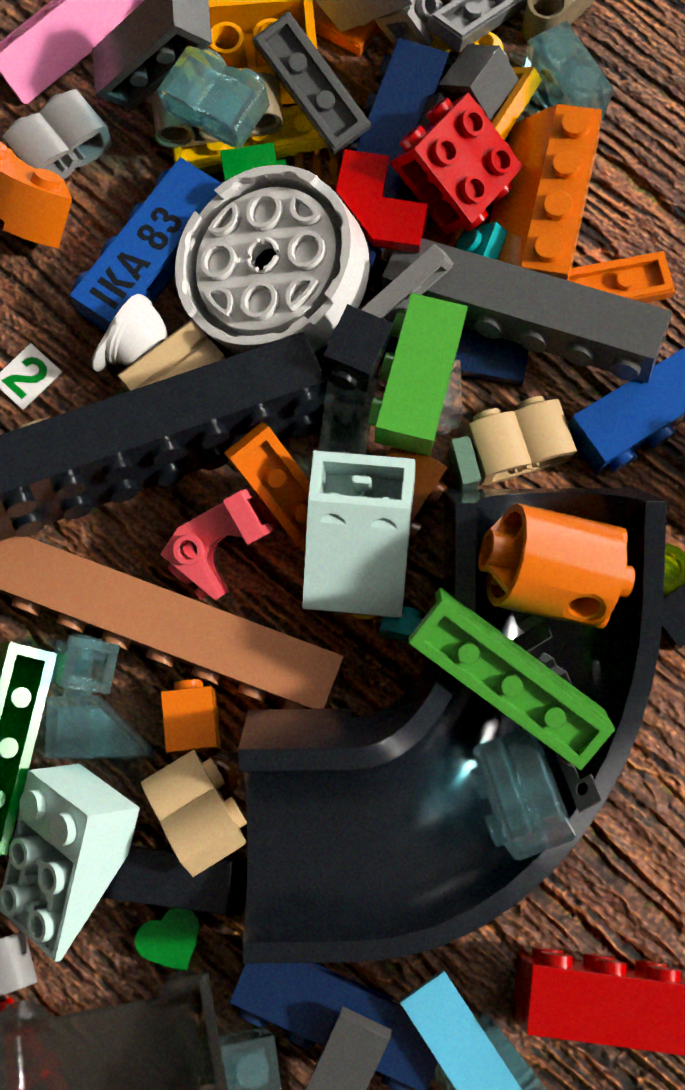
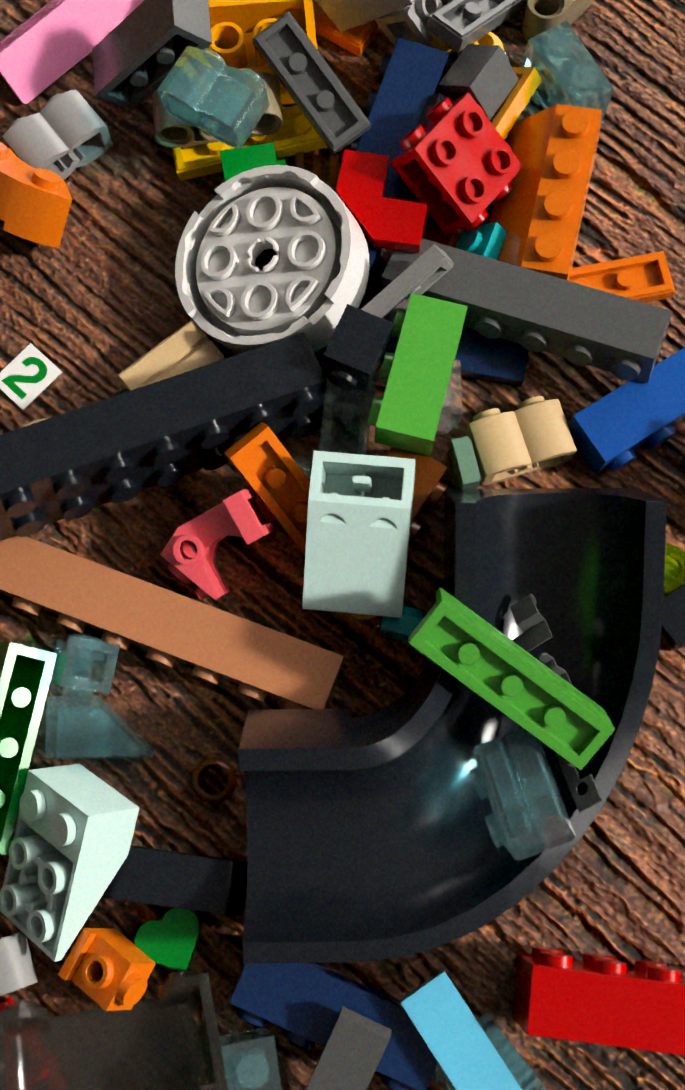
blue brick [69,157,222,332] -> none
white hat [92,294,167,372] -> none
tan brick [141,749,247,877] -> none
orange brick [161,679,221,755] -> none
orange cylinder [478,503,635,629] -> none
none -> orange brick [58,928,156,1011]

